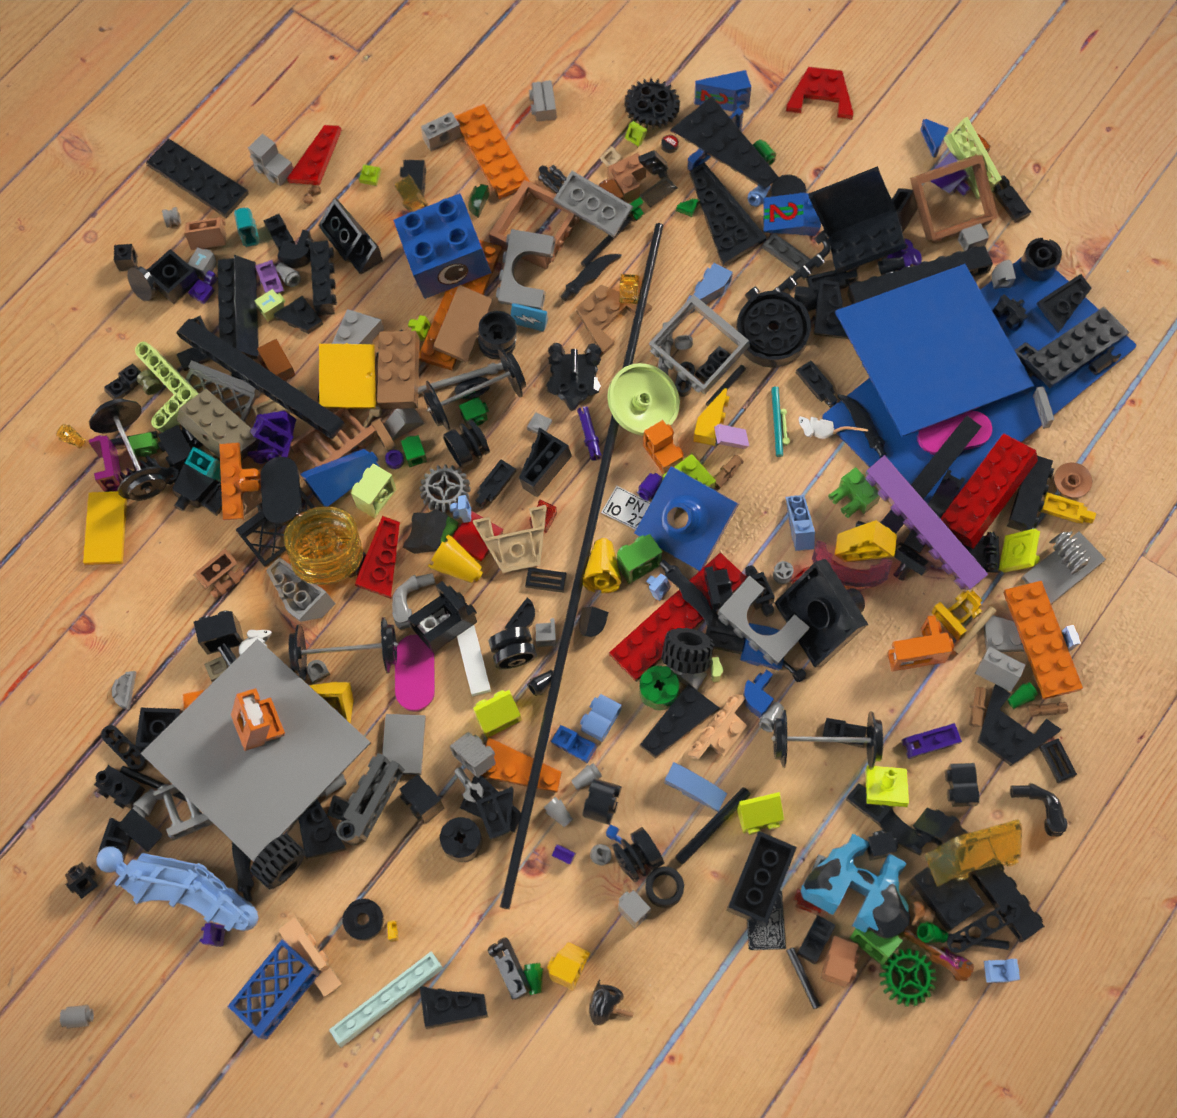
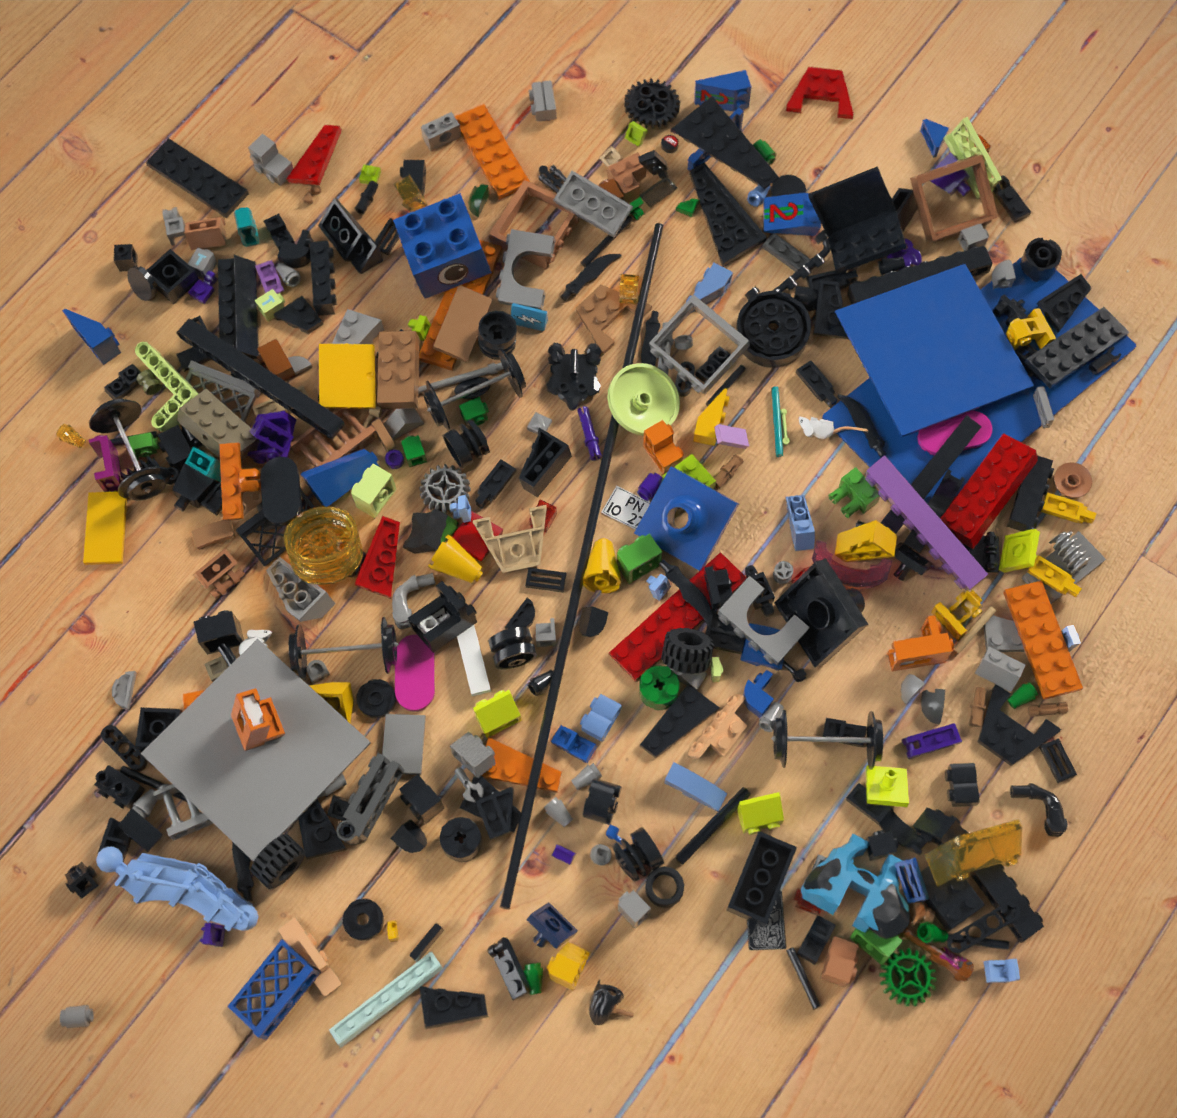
none -> blue slope [62,309,121,365]
none -> light grey panel [164,216,186,245]
none -> medium nougat slope [191,520,235,550]
none -> light grey tile [288,356,312,375]
none -> black axle [354,181,379,214]
none -> black tile [356,679,396,718]
none -> black tile [375,218,400,256]
none -> black brick [391,819,427,853]
none -> black tile [410,923,444,962]
none -> dark blue tile [526,902,578,949]
none -> black sword [641,311,660,366]
none -> blue tile [894,857,929,904]
none -> light grey brick [901,674,925,705]
none -> dark grey brick [921,689,945,725]
none -> yellow tile [1005,308,1056,350]
none -> yellow hinge [1027,555,1082,598]

